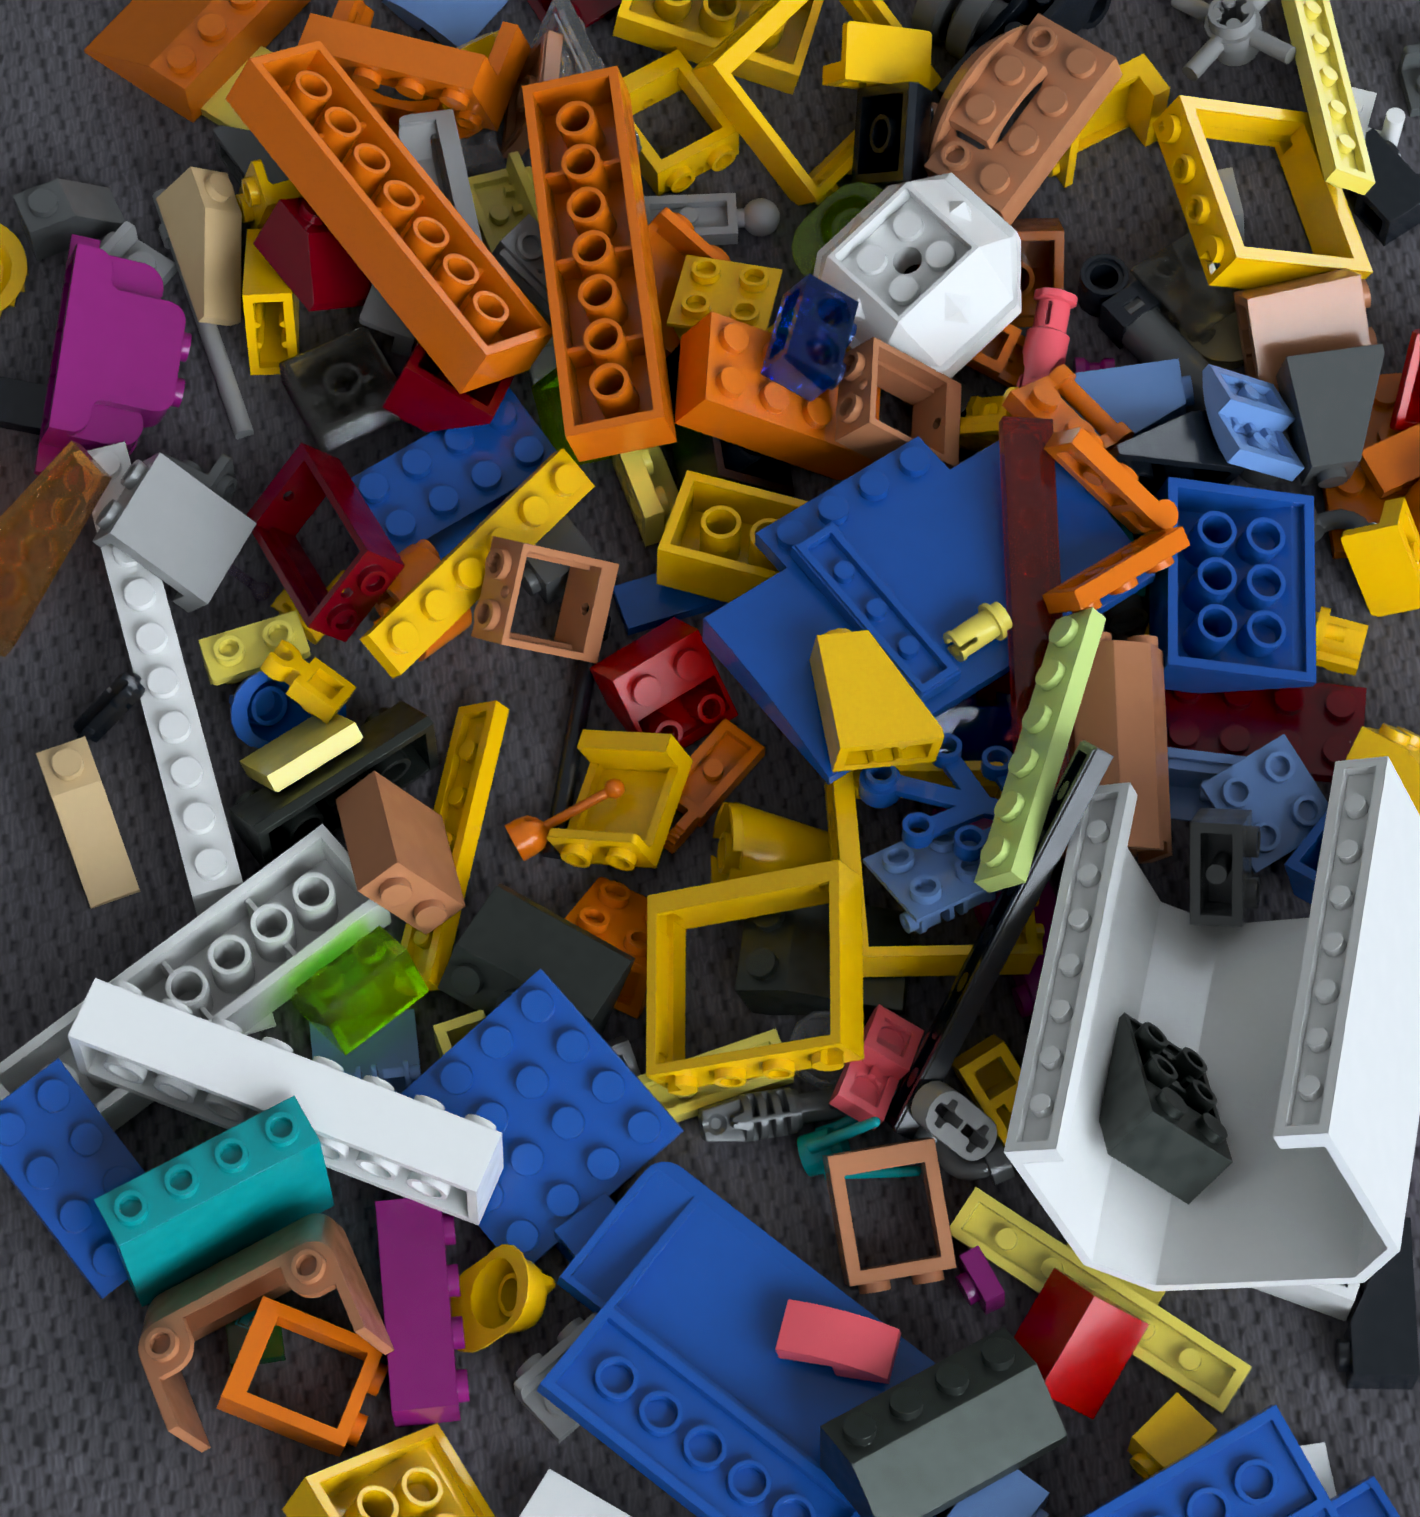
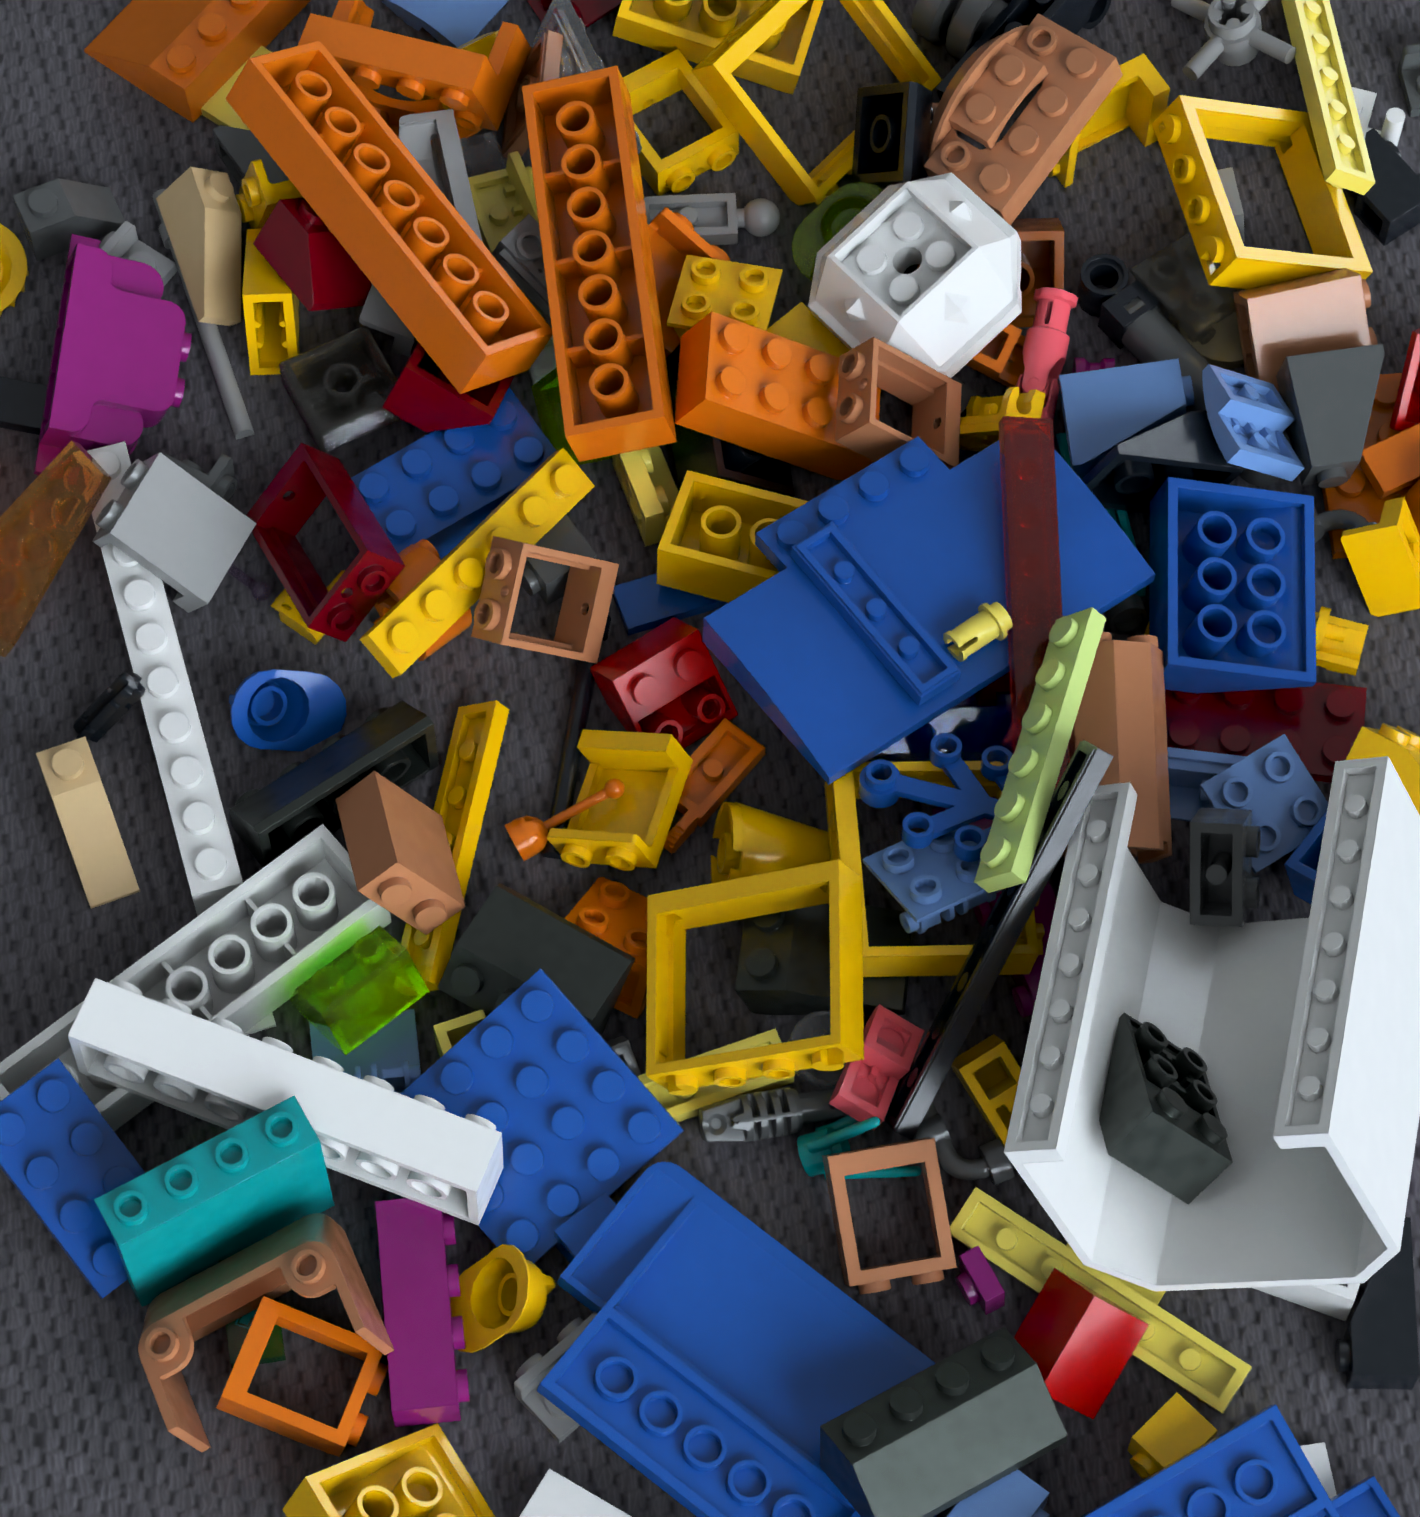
light yellow bracket [198,610,311,686] -> none
light yellow tile [239,714,364,792] -> none
yellow plate [260,640,357,724] -> none
clear blue brick [761,273,859,402] -> none
coral slope [775,1299,901,1384] -> none
yellow slope [809,628,944,772] -> none
yellow panel [822,21,932,90] -> none
light grey beam [911,1081,997,1161] -> none
orange plate [1002,364,1134,452] -> none
orange plate [1042,526,1190,614] -> none
orange plate [1043,427,1179,534] -> none

